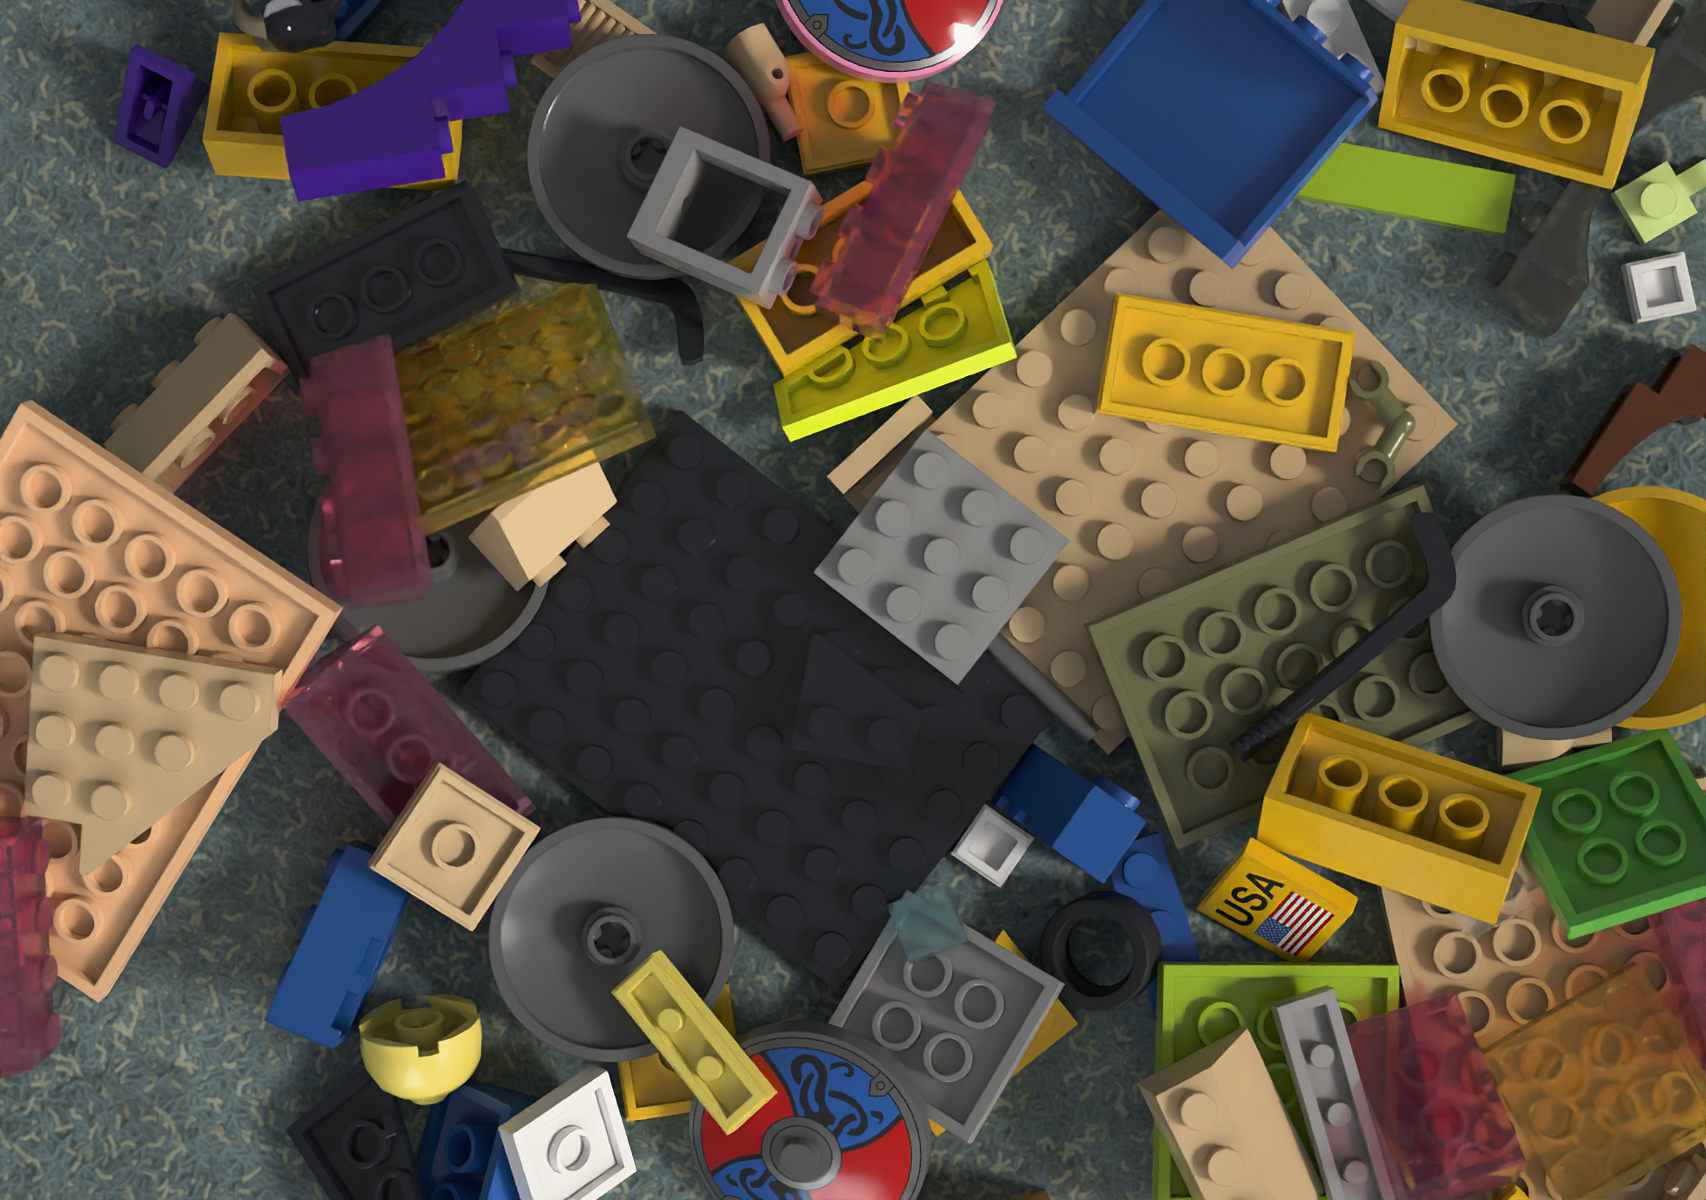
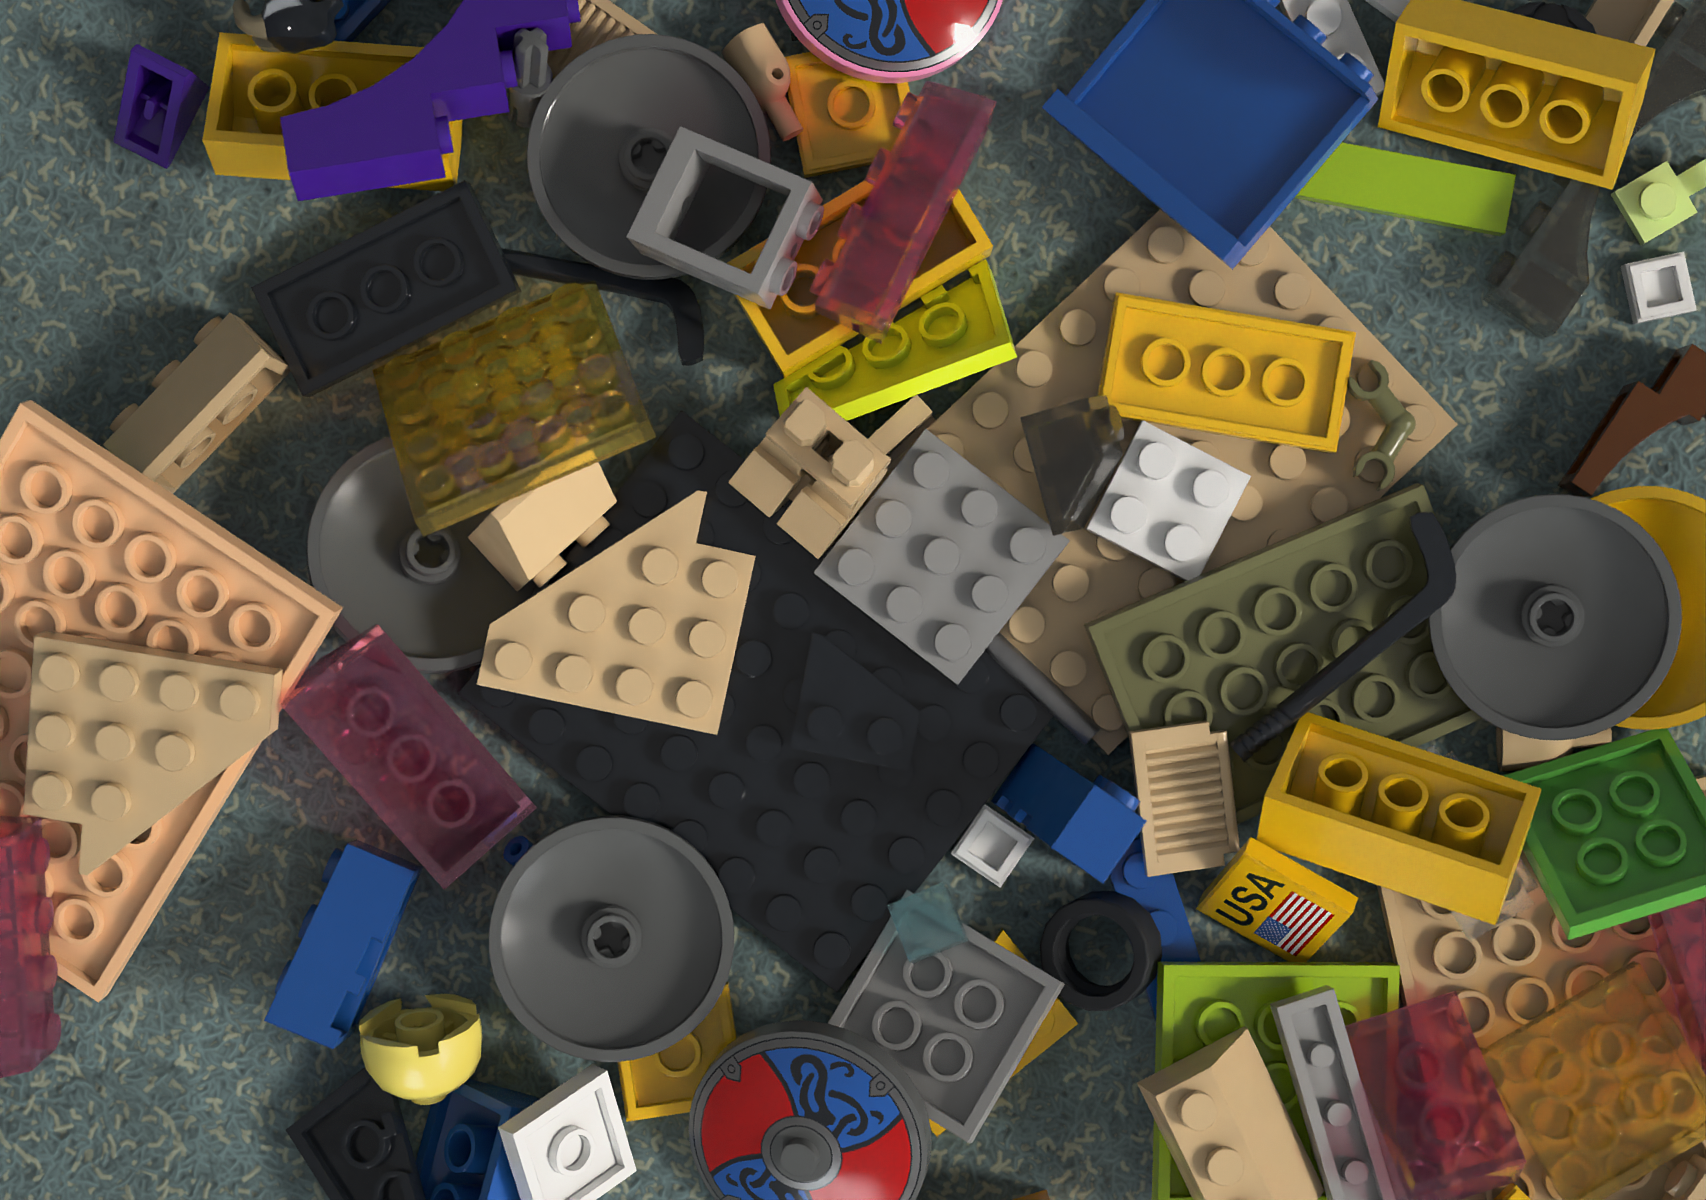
clear pink slope [299,334,432,611] -> none
tan tile [367,760,541,932] -> none
light yellow tile [612,950,778,1135] -> none
none -> tan wing [477,490,756,735]
none -> dark grey axle [506,28,553,128]
none -> tan hips [728,387,891,559]
none -> clear smoke slope [1020,395,1124,536]
none -> white plate [1085,421,1251,581]
none -> tan window [1129,720,1240,877]

